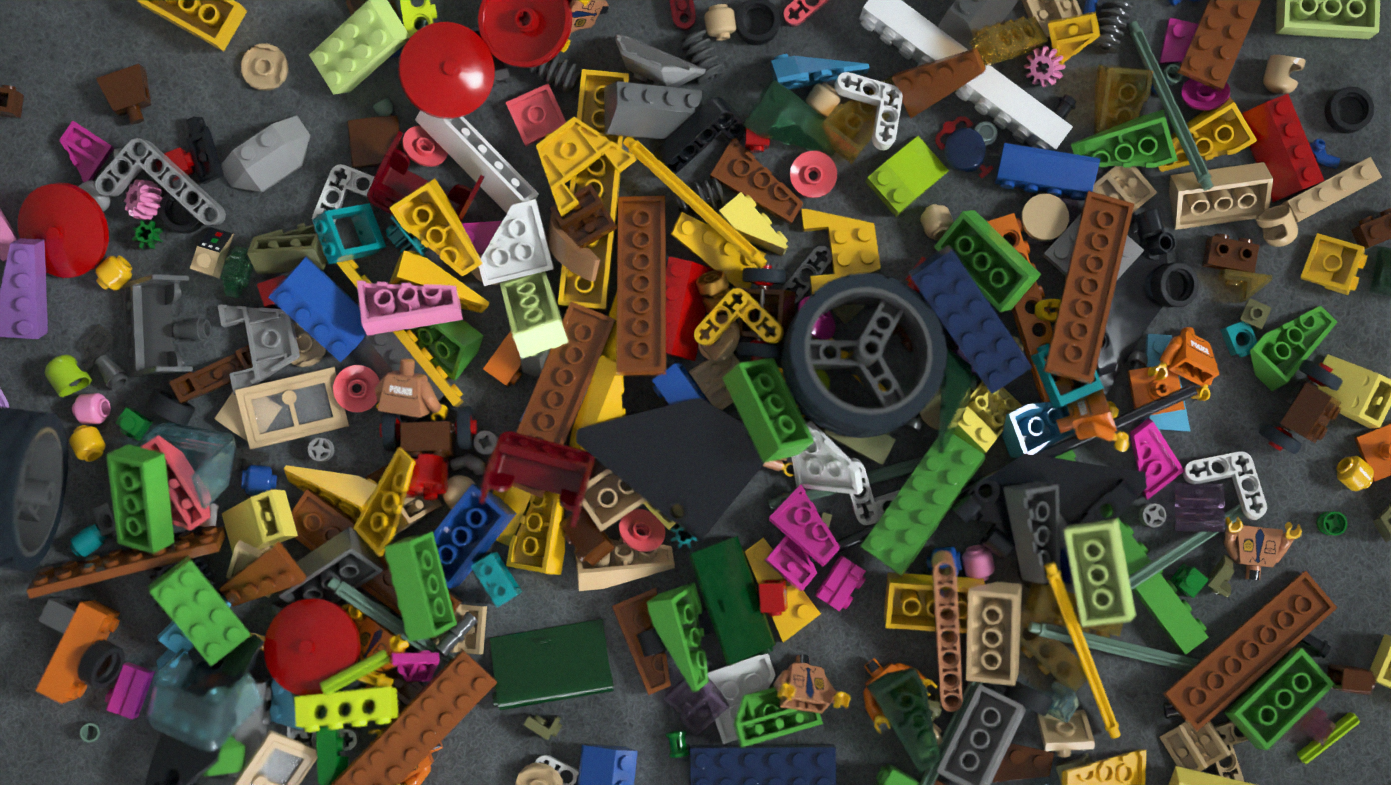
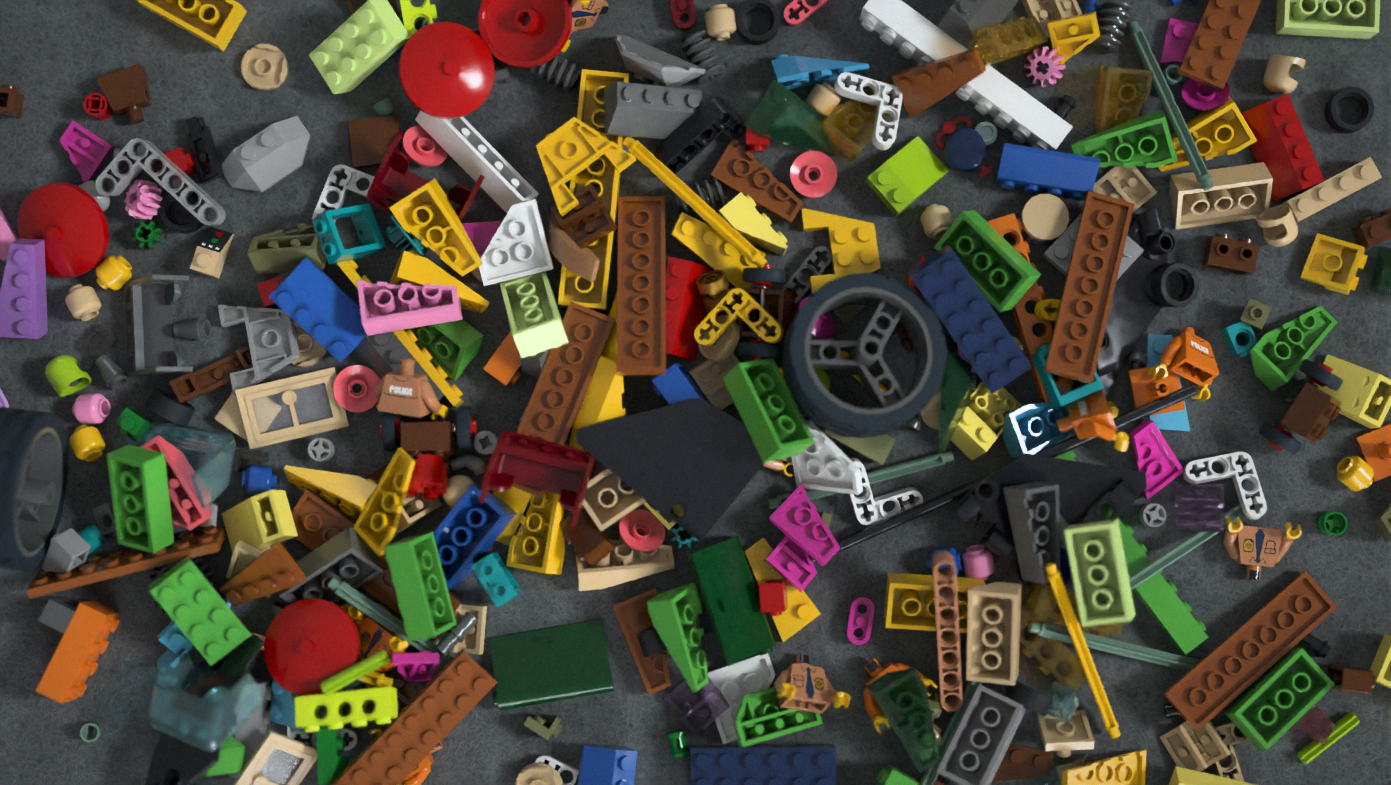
black tyre [78,639,125,689] -> none
dark pink brick [105,662,155,719] -> none
clear green gear [221,246,253,298] -> none
coral plate [505,83,566,146] -> none
dark pink brick [815,555,866,611] -> none
bright green brick [861,428,985,576] -> none
green brick [1170,563,1209,598] -> none
olive bracket [1208,554,1234,598] -> none
clear yellow slope [1218,269,1273,303] -> none
blue arm [1310,139,1340,169] -> none
none -> light grey slope [42,528,91,572]
none -> tan head [65,284,102,321]
none -> red wheel [84,93,113,120]
none -> dark pink plate [846,597,875,645]

